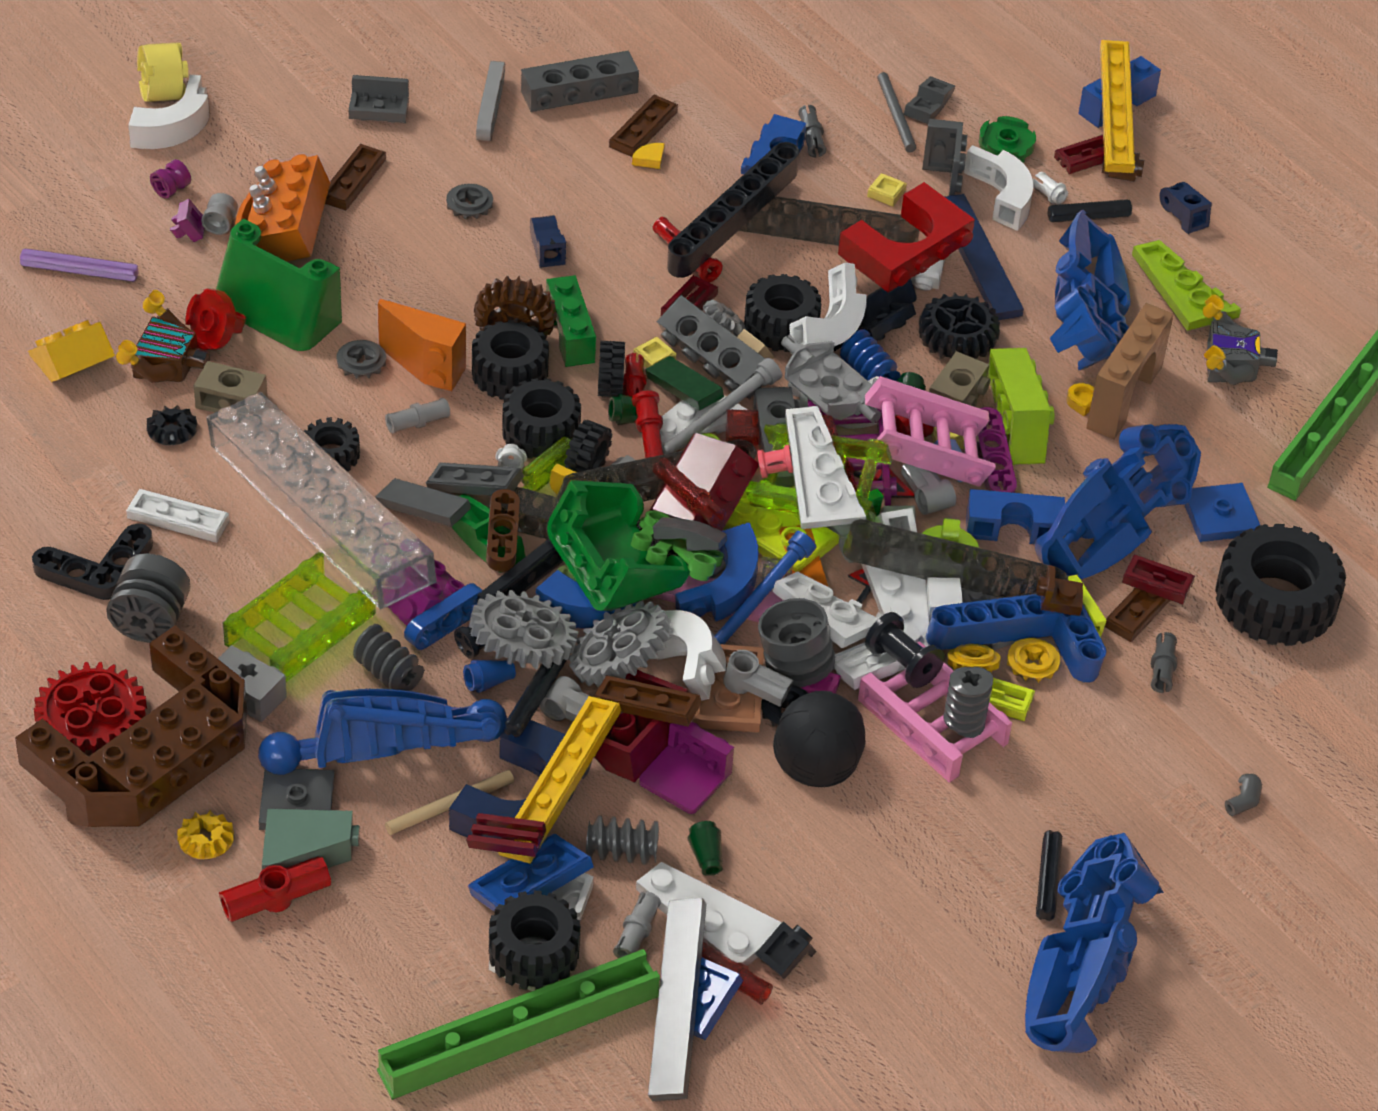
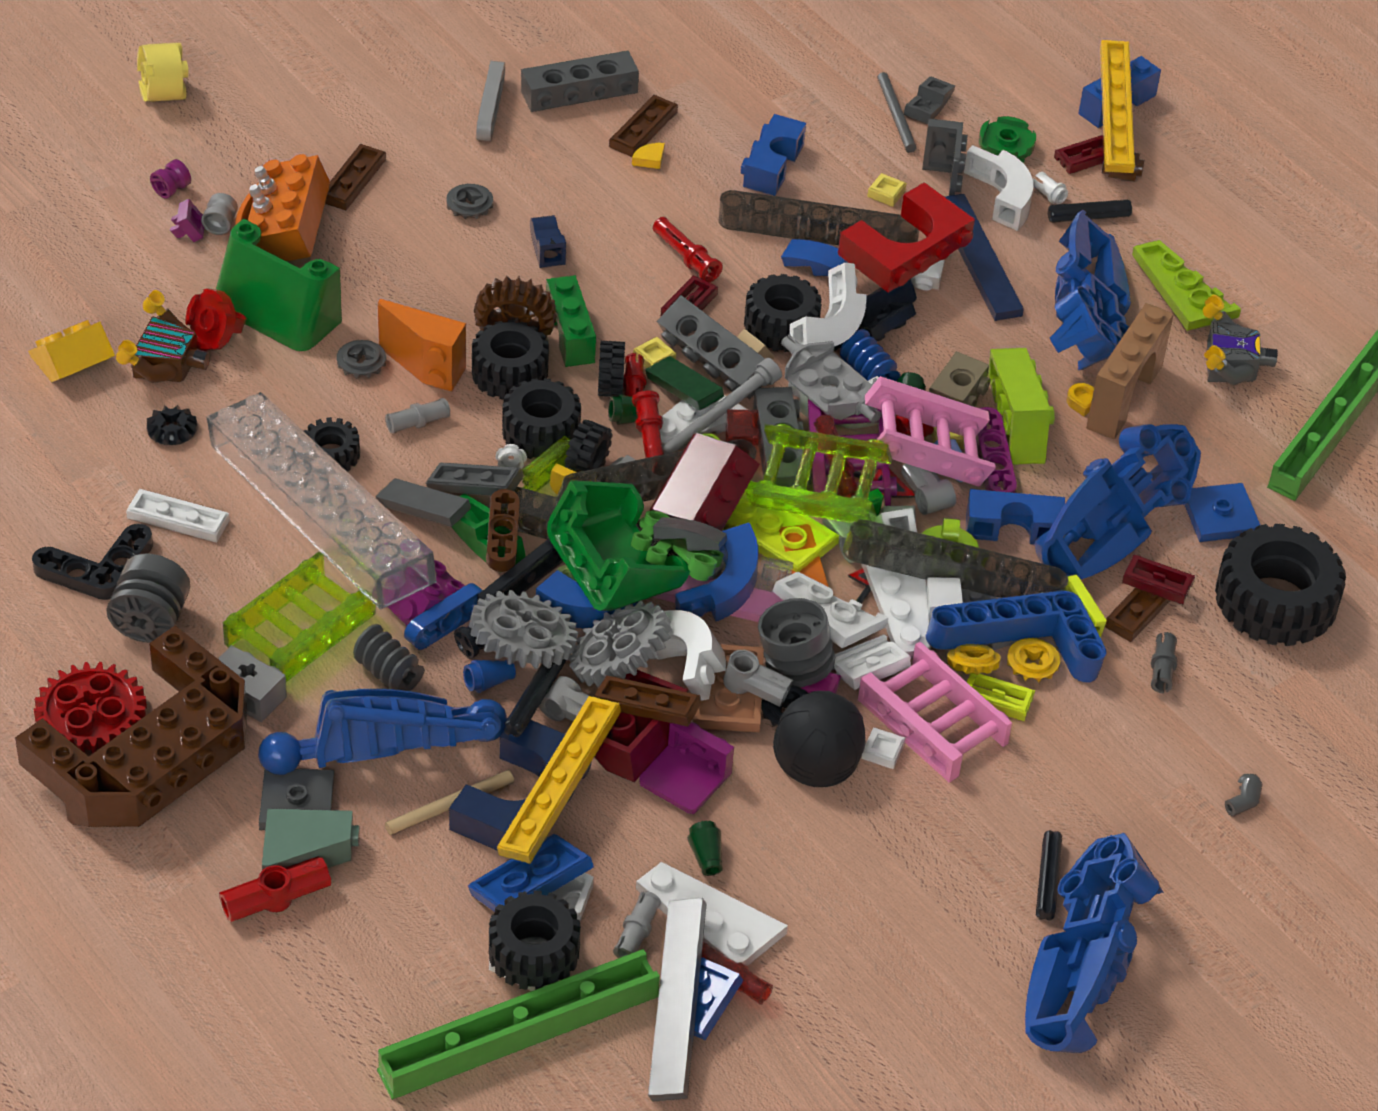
medium lavender axle [20,248,139,282] -> none
white arch [128,75,209,149] -> none
yellow gear [177,810,234,859] -> none
dark tan brick [194,361,268,422] -> none
dark grey bracket [348,75,409,123] -> none
dark red tile [466,813,546,857] -> none
dark grey piece [585,815,659,865] -> none
clear red pin [653,458,727,527] -> none
black beam [667,142,799,278] -> none
light grey gear [703,300,746,336] -> none
blue piece [715,531,817,645] -> none
black bracket [755,921,816,979] -> none
coral bush [757,445,793,479] -> none
white wing [785,406,866,529] -> none
dark grey pin [798,105,826,158] -> none
black piece [865,612,945,688] -> none
black gear [919,292,1000,359] -> none
dark grey piece [943,667,993,738] -> none
reddish brown bracket [1036,565,1083,616] -> none
dark blue leg [1159,182,1212,234] -> none
none -> blue slope [781,239,848,276]
none -> white tile [861,727,905,769]

